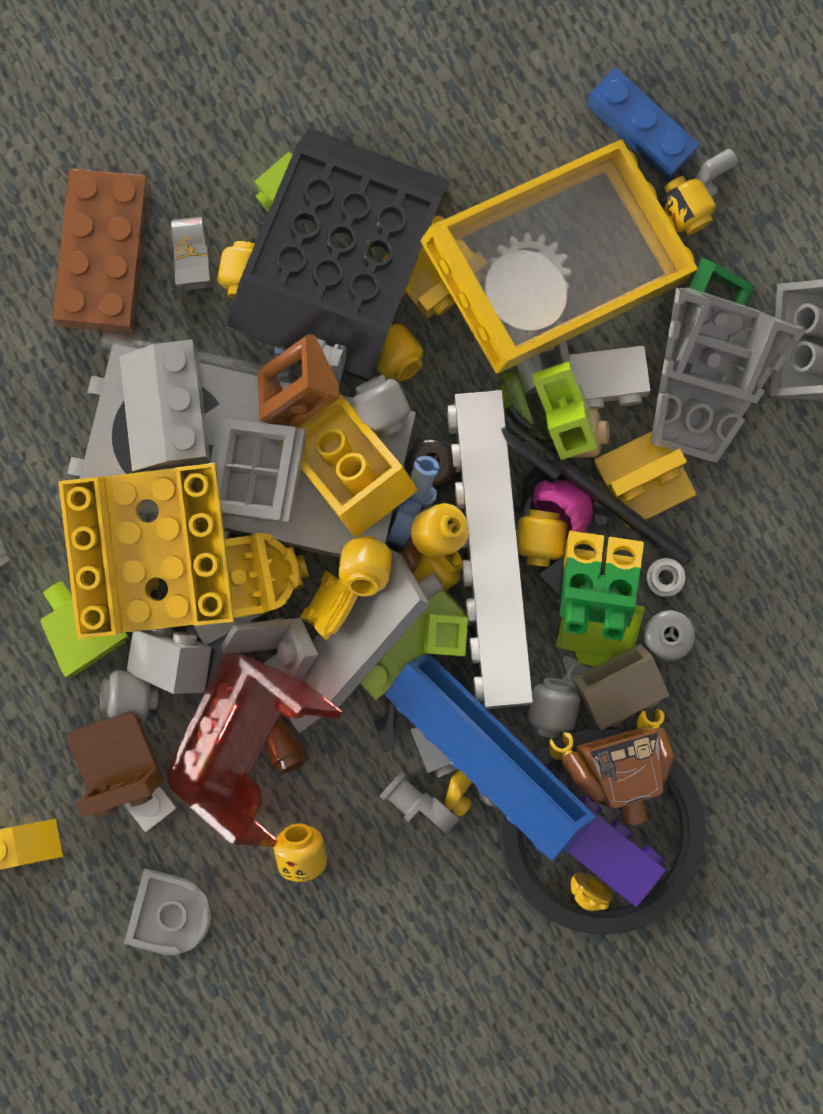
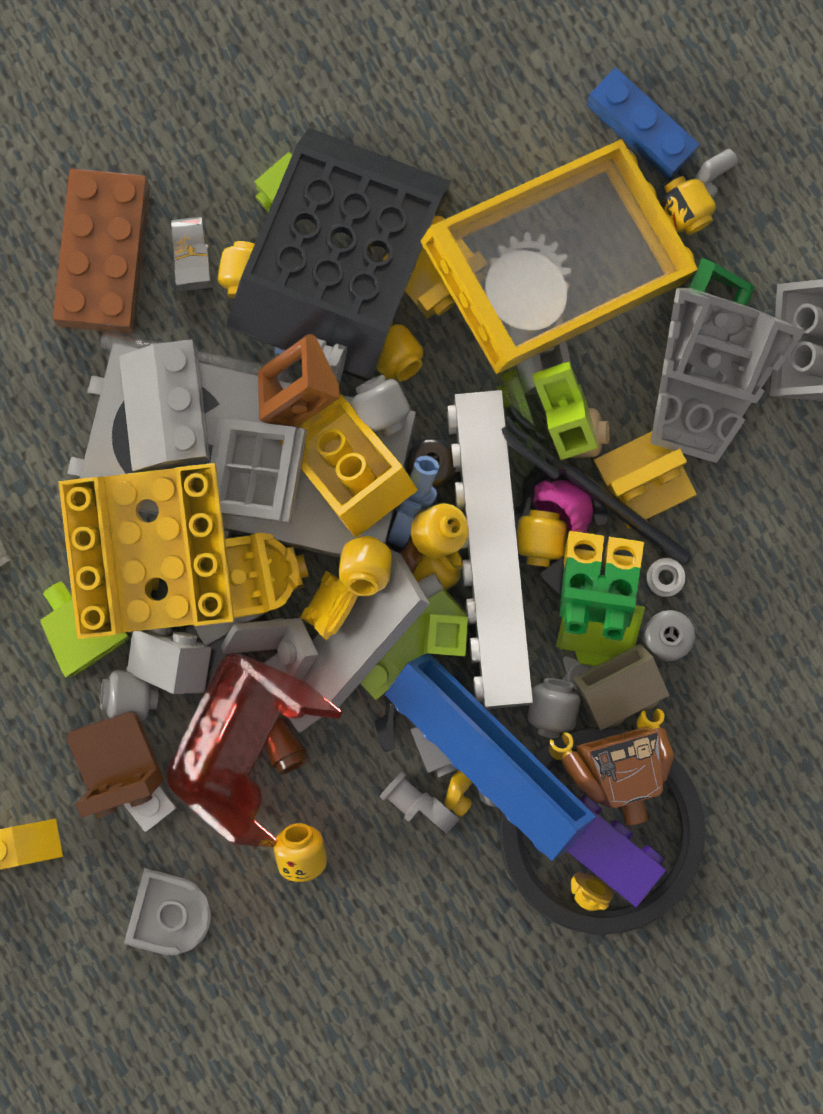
white brick [569,346,650,409] -> none

